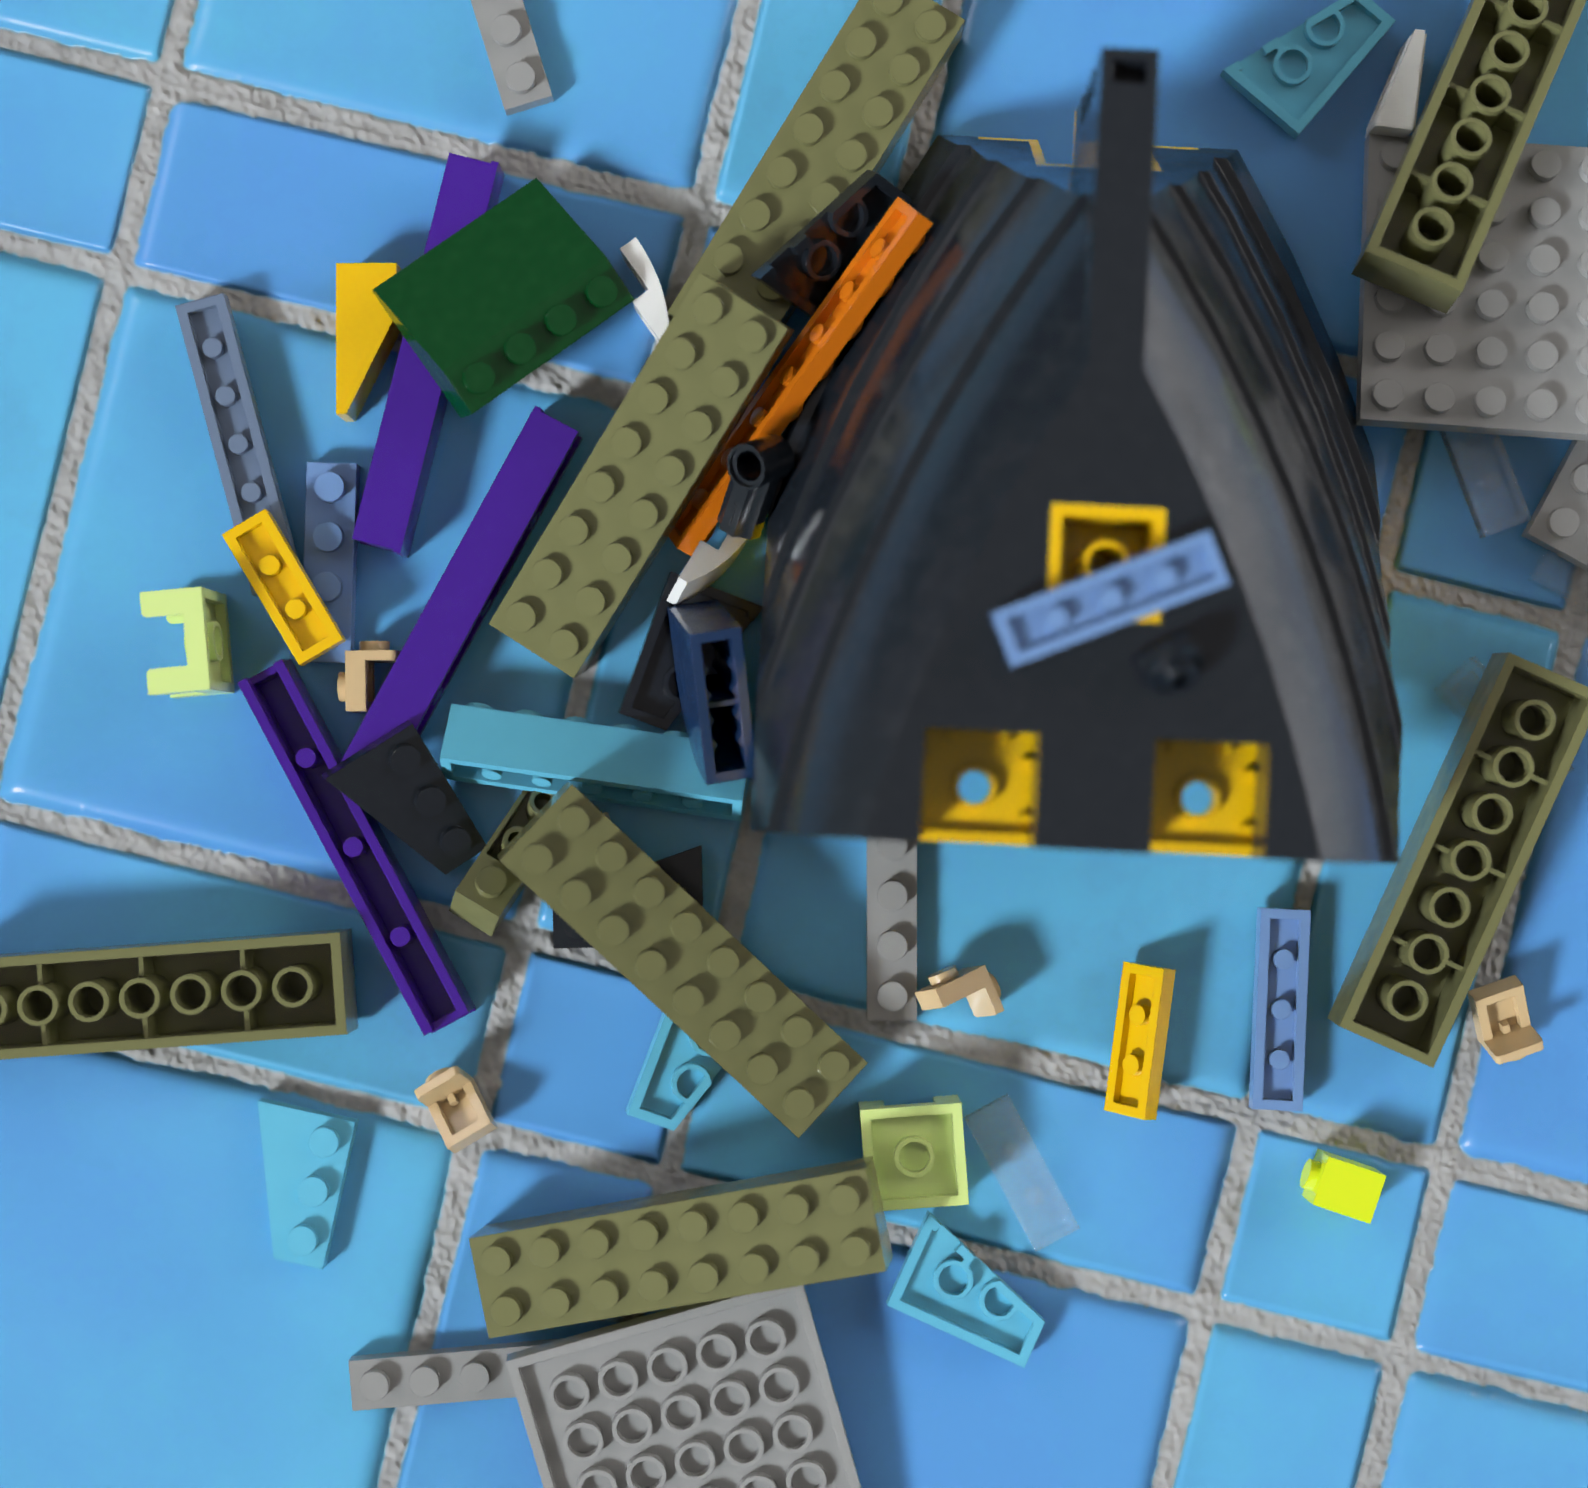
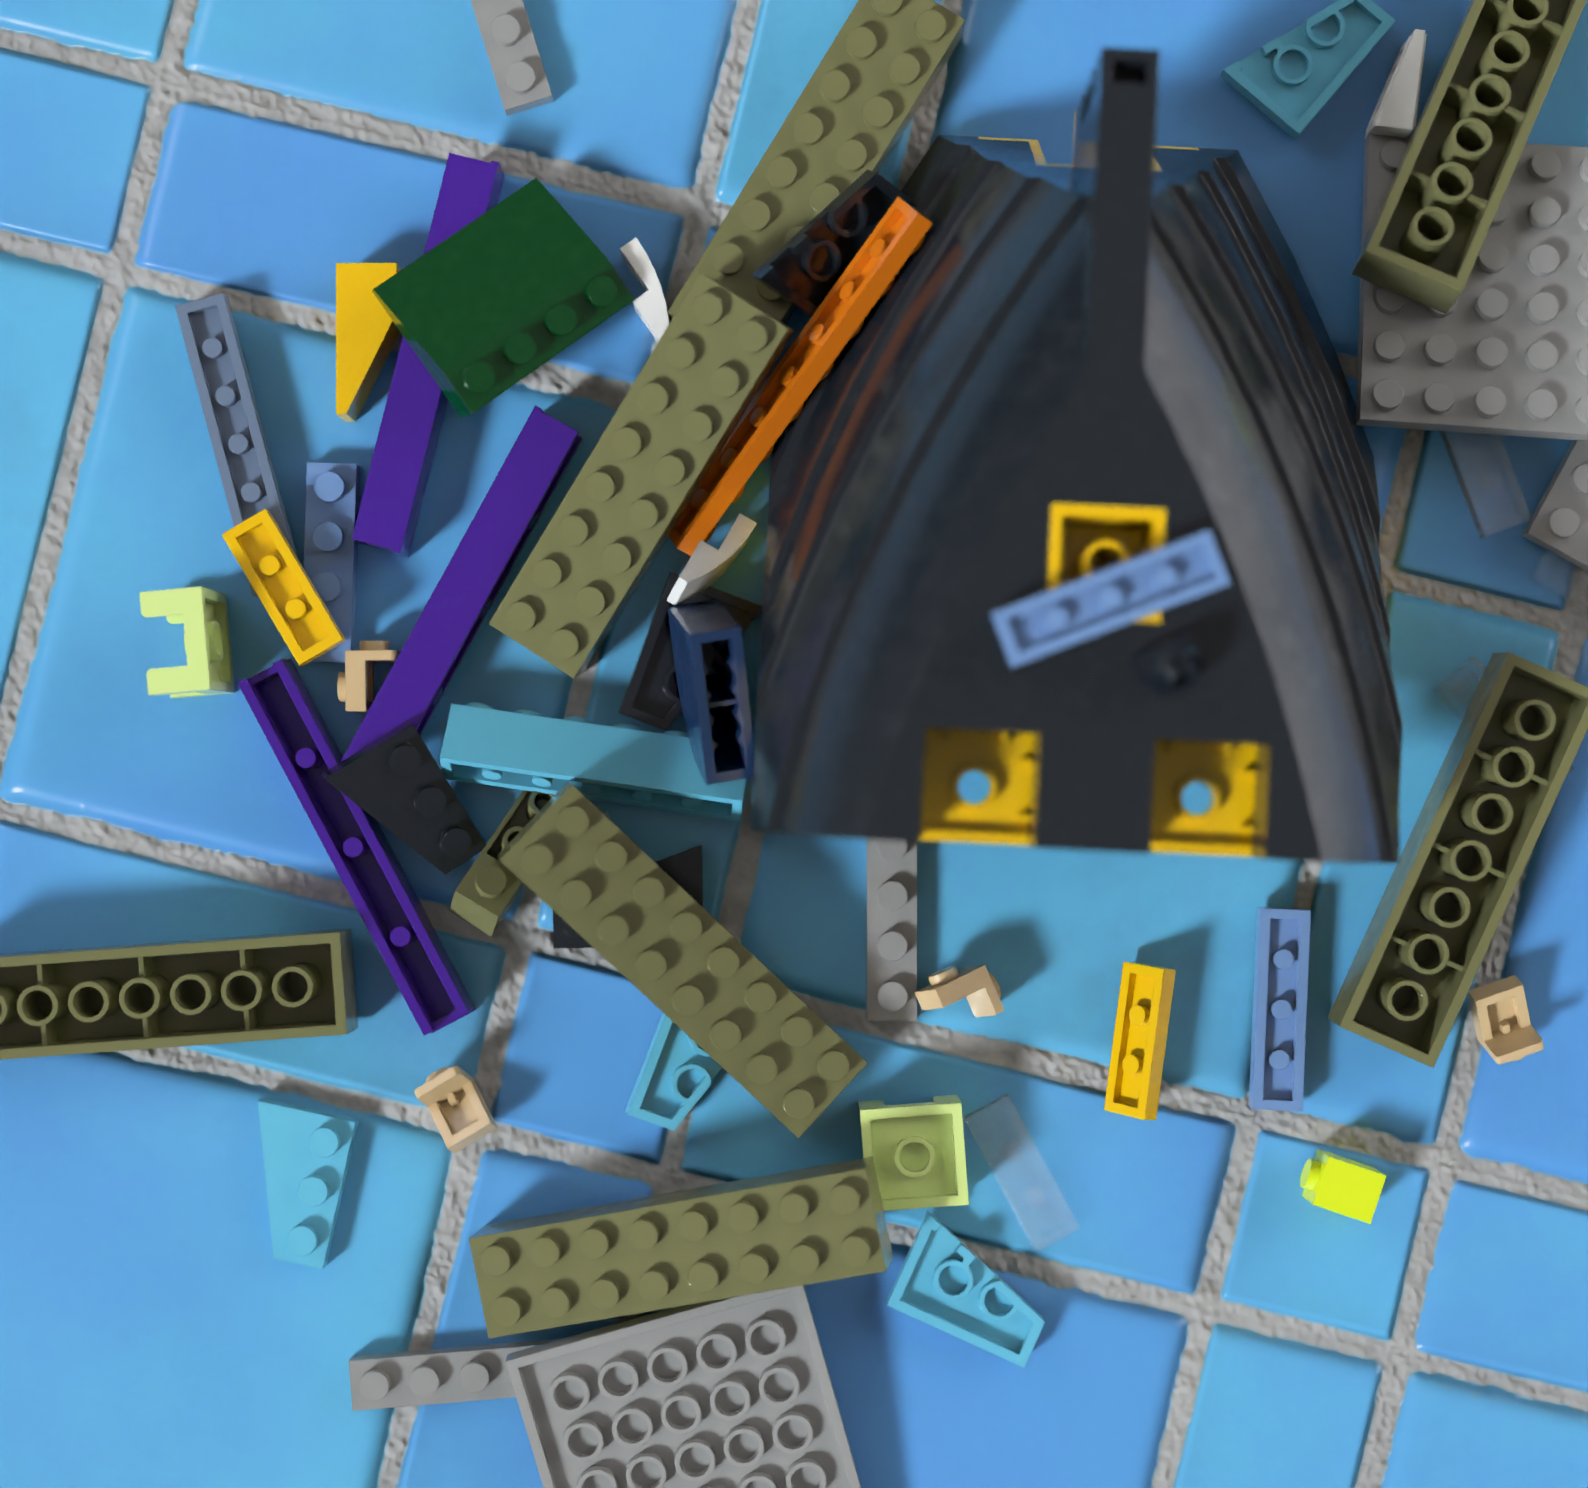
black piece [717,434,795,540] -> none

